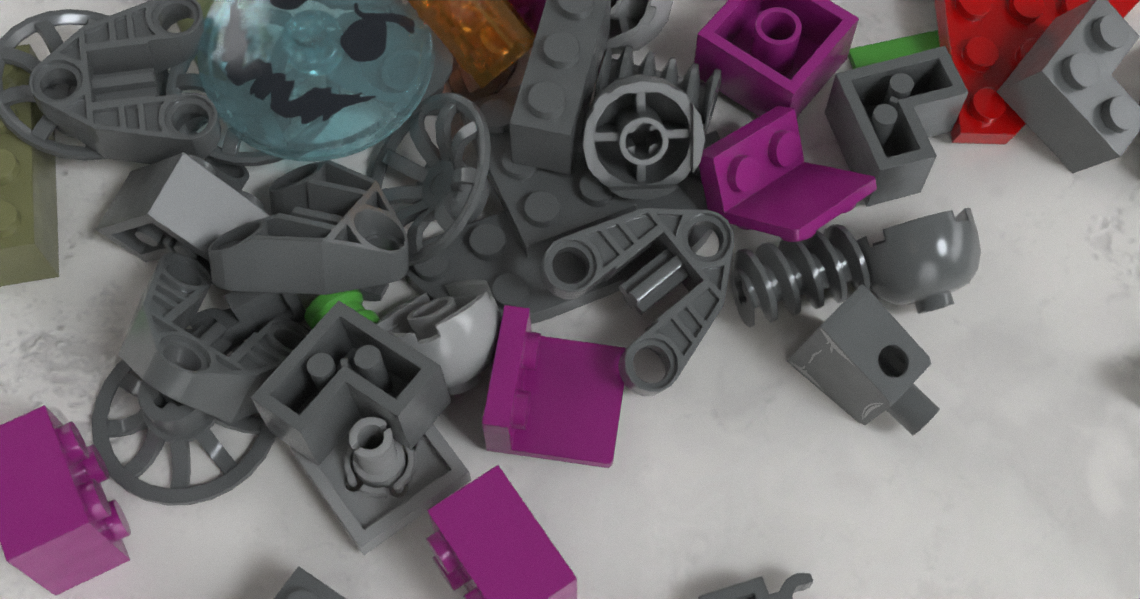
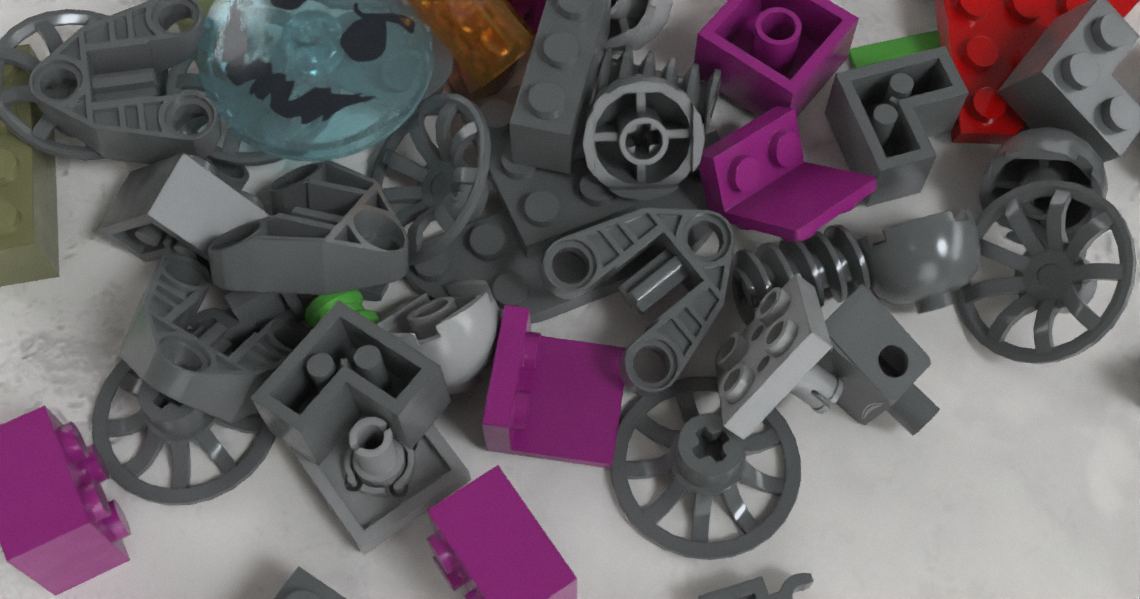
none -> dark grey wheel [611,377,801,560]
none -> light grey plate [715,273,844,440]
none -> dark grey wheel [955,180,1137,364]
none -> dark grey cylinder [978,127,1108,245]

